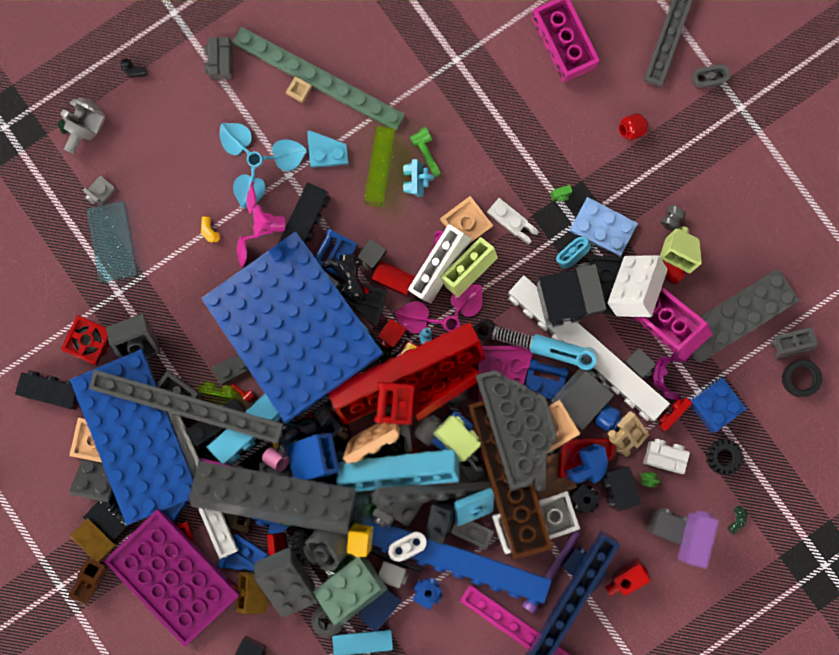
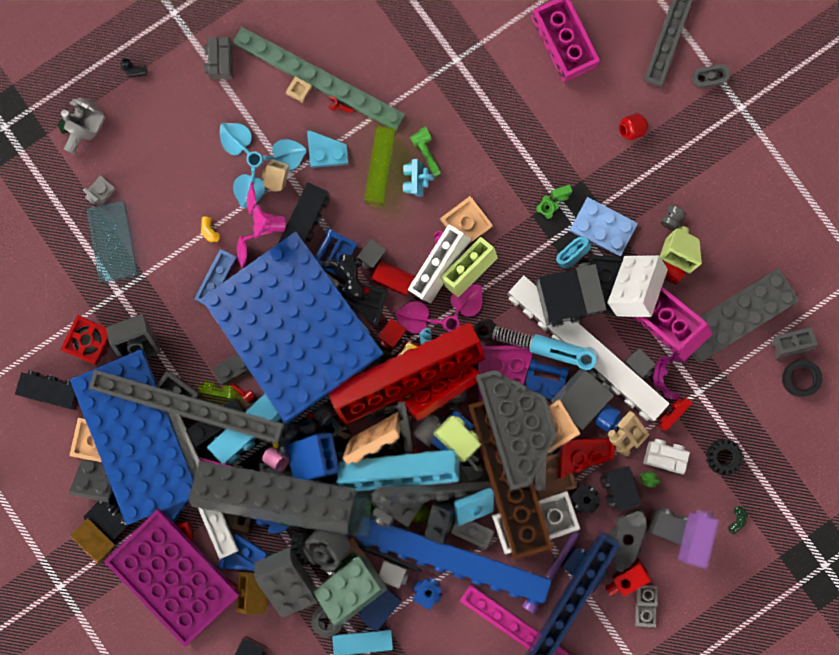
reddish brown brick [68,557,106,606] -> none
red plate [267,533,287,555] -> none
yellow brick [347,523,374,557] -> none
red plate [375,381,414,425] -> none
white plate [389,532,427,561] -> none
white hinge [487,198,539,245] -> none
blue brick [565,444,608,483] -> none
blue brick [690,378,747,433] -> none
none -> medium blue tile [194,249,238,305]
none -> tan brick [262,159,290,192]
none -> red hand [327,97,354,113]
none -> clear neon green plate [412,505,430,524]
none -> bright green plate [536,196,559,219]
none -> dark grey piece [609,509,647,572]
none -> light grey slope [635,585,658,628]

